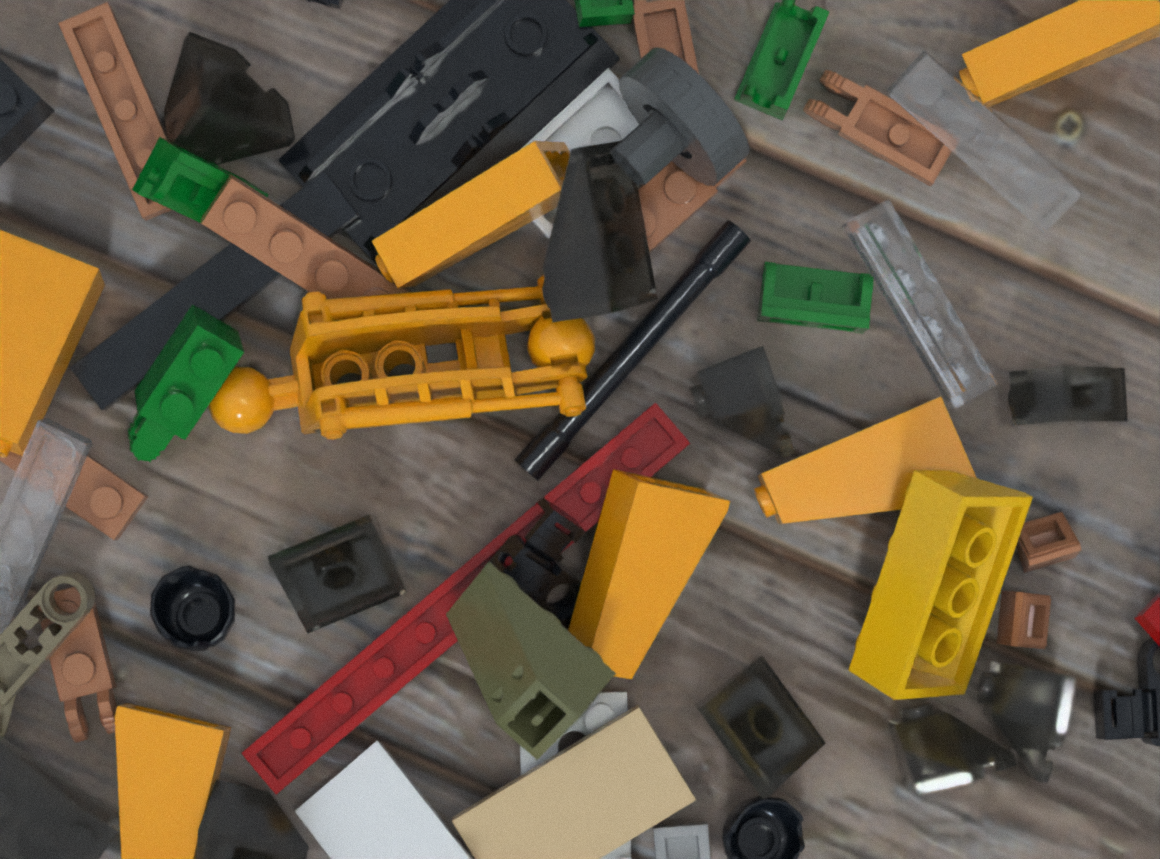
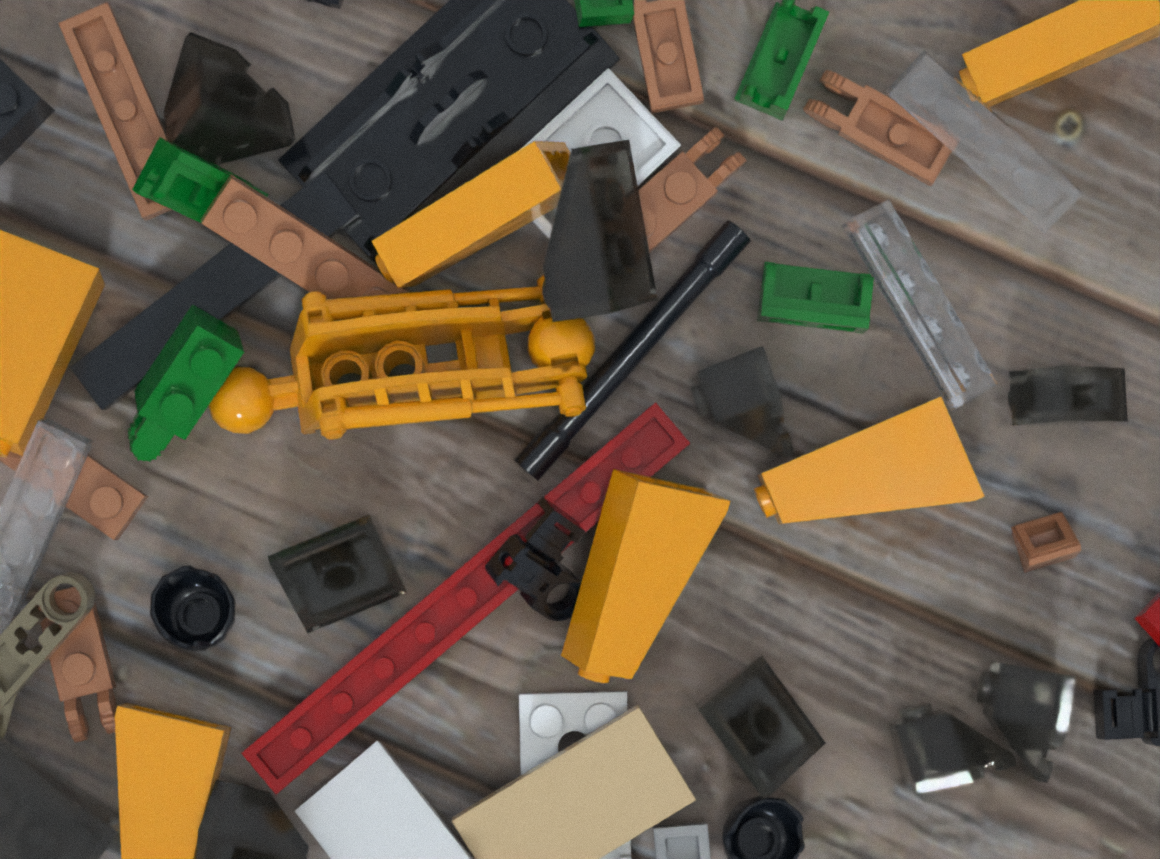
olive slope [446,562,616,760] -> none
dark grey piece [610,47,749,186] -> none
yellow slope [848,470,1033,700] -> none
nougat slope [996,590,1051,649] -> none

